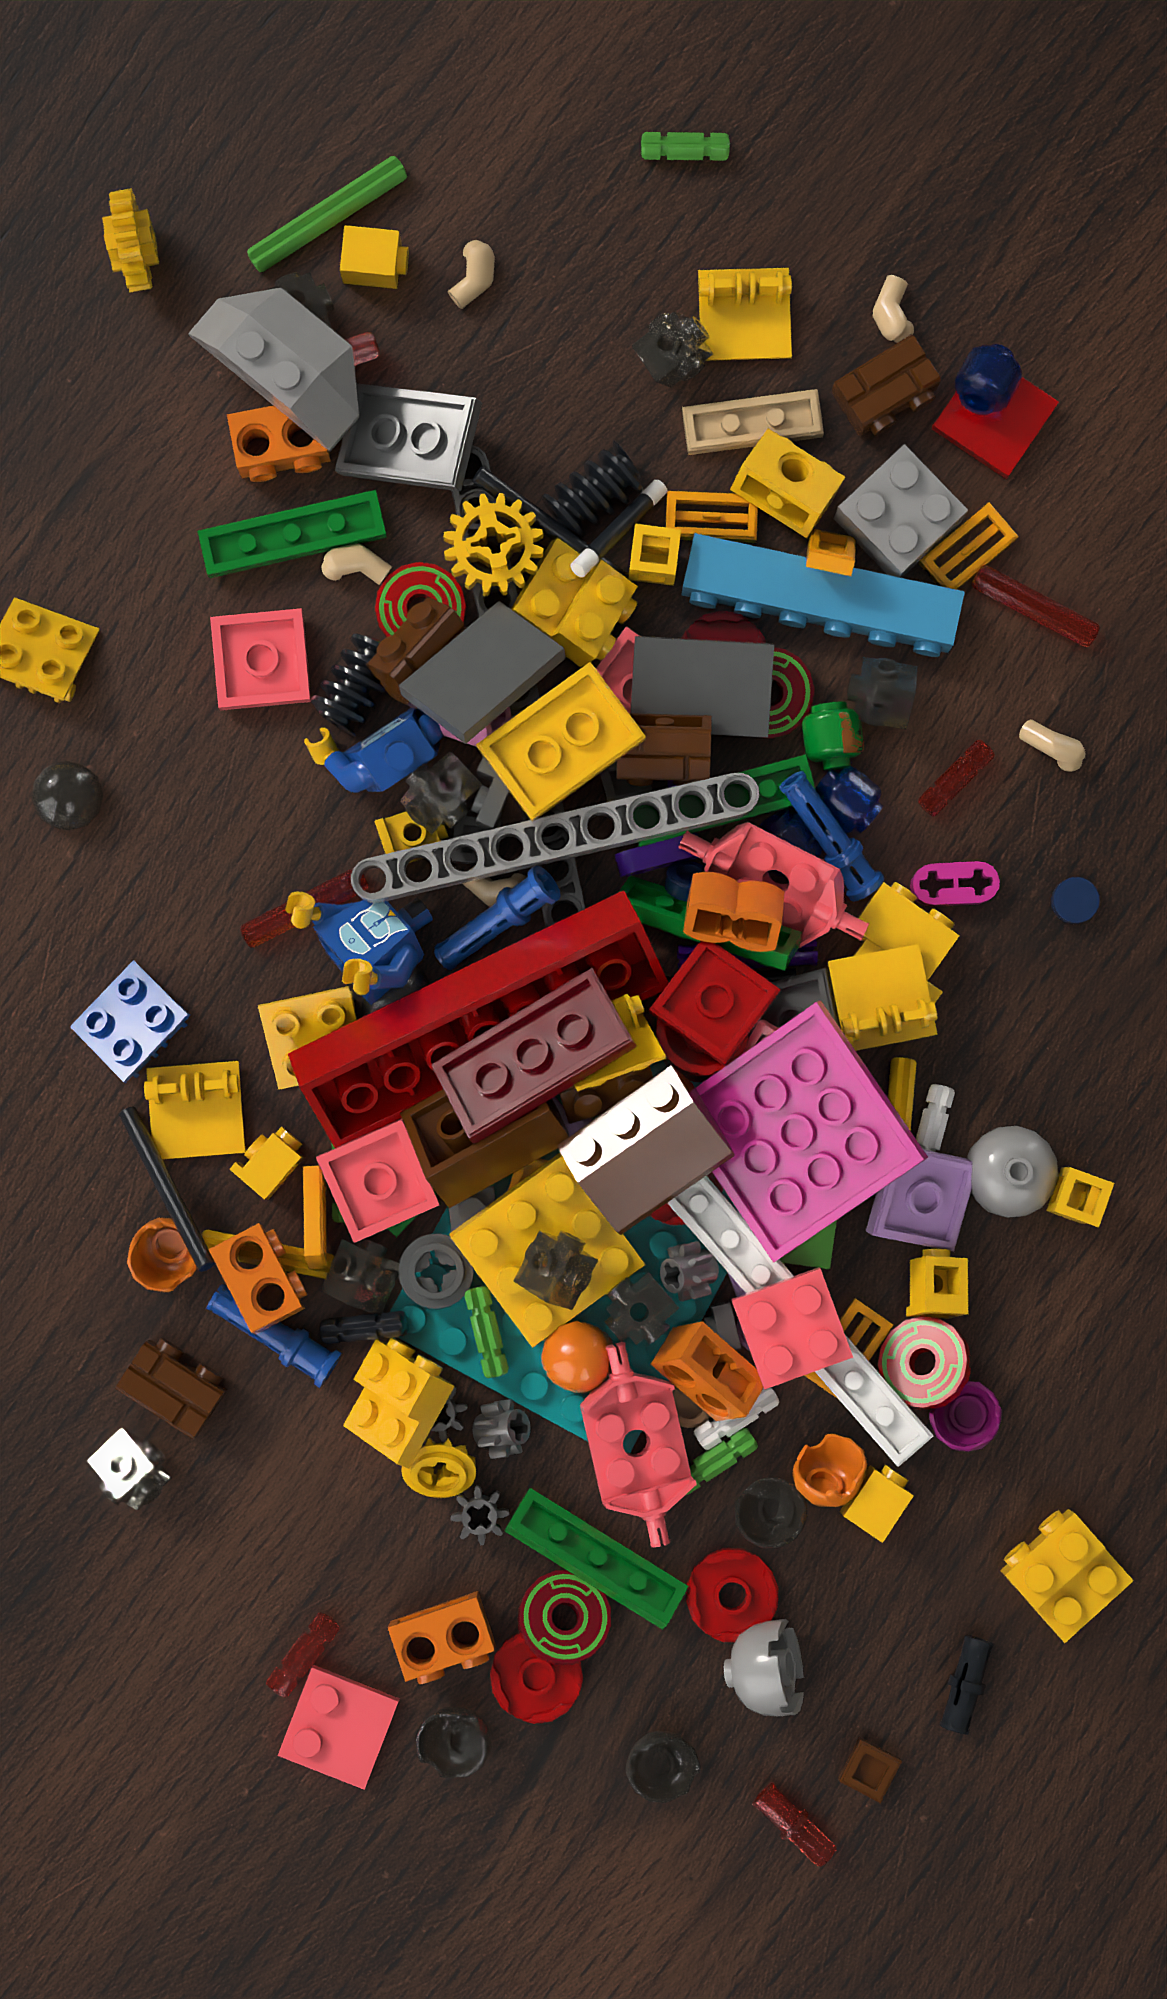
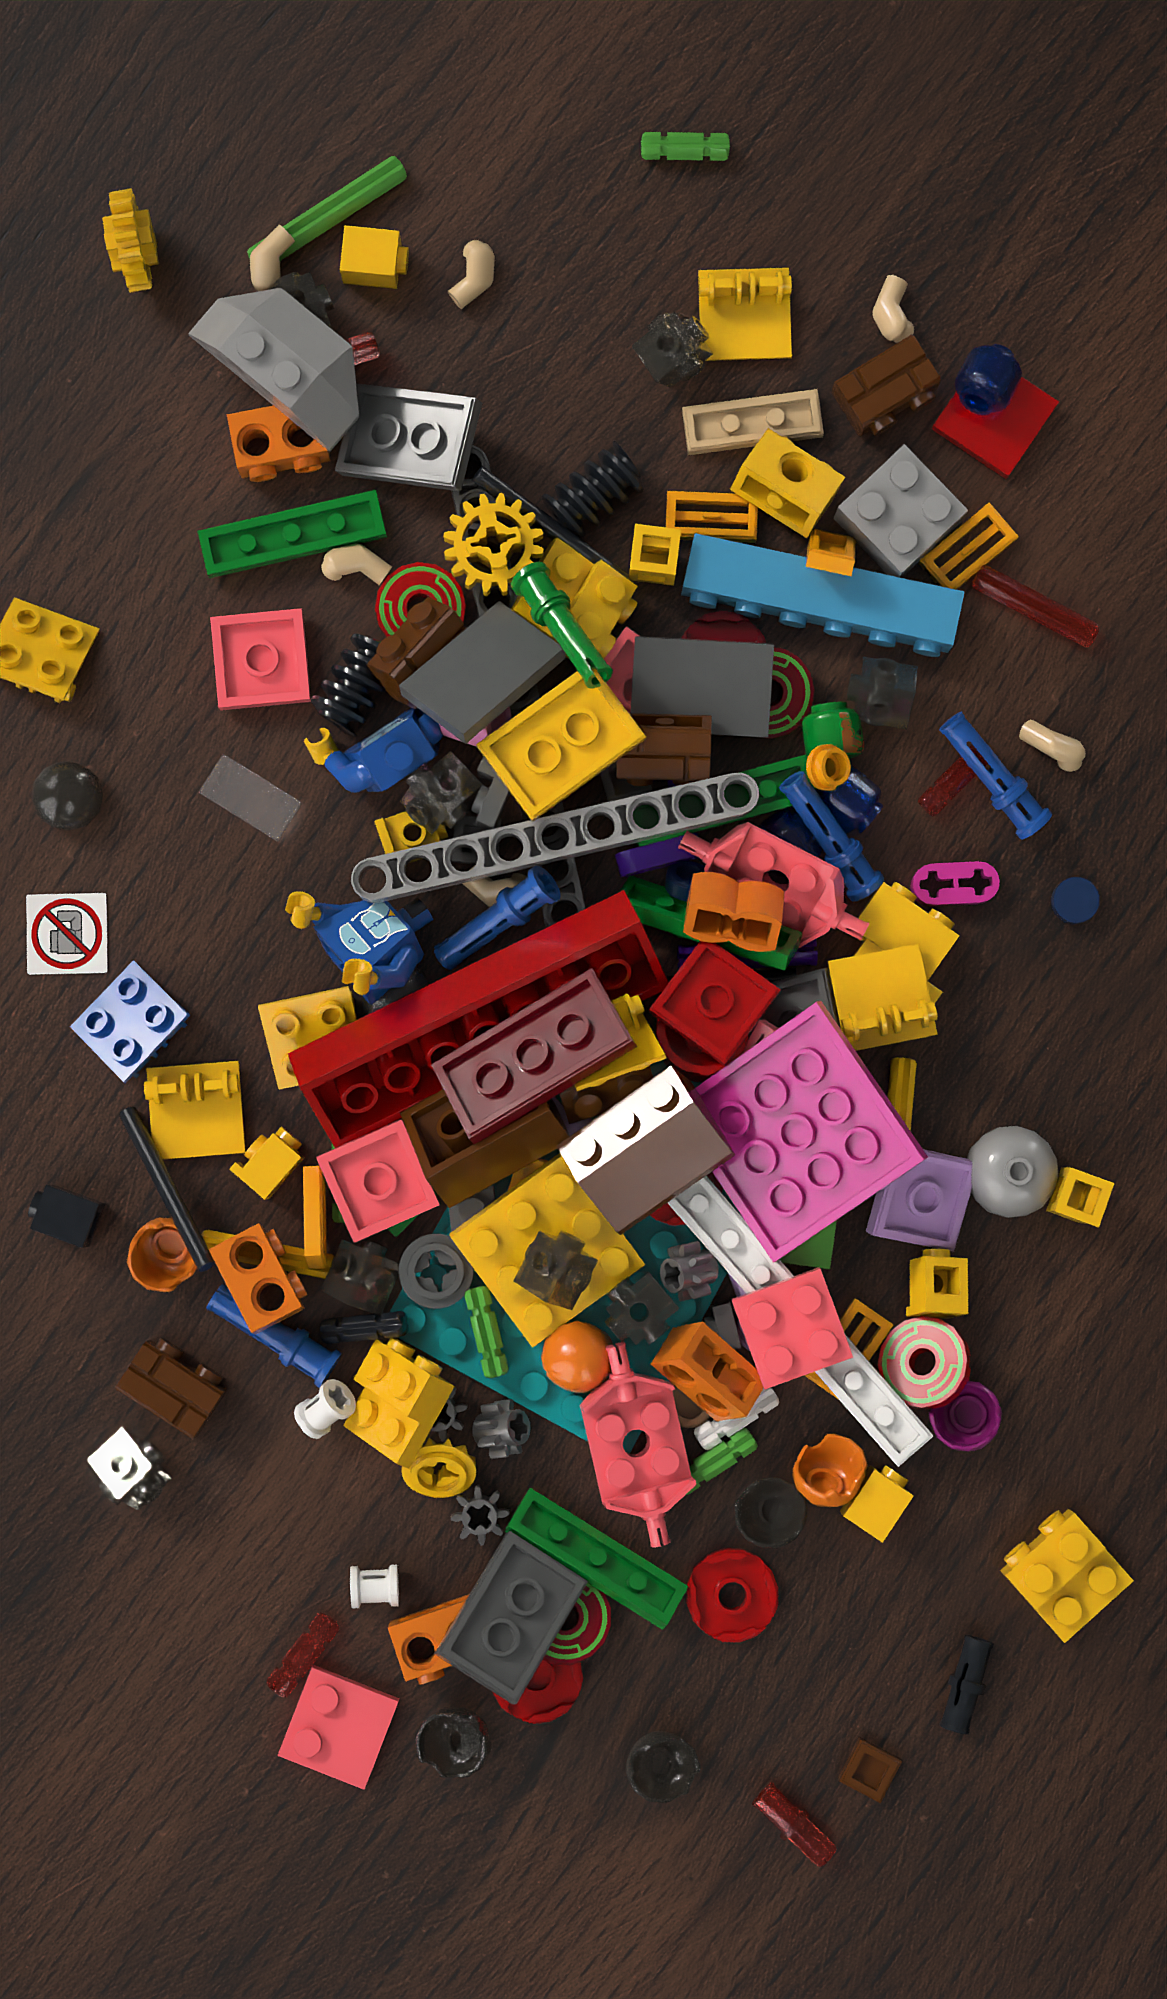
clear red axle [240,868,369,948] -> none
black bar [570,480,667,577] -> none
light grey cylinder [724,1619,804,1716] -> none
white axle [916,1084,955,1152] -> none
none -> sticker [26,893,107,975]
none -> black brick [28,1185,105,1248]
none -> clear tile [199,754,302,842]
none -> tan arm [250,225,295,291]
none -> white bush [294,1379,356,1439]
none -> white bush [350,1565,399,1608]
none -> dark grey tile [434,1531,588,1705]
none -> green pin [511,562,613,689]
none -> light orange plate [806,744,851,791]
none -> blue pin [939,712,1052,840]

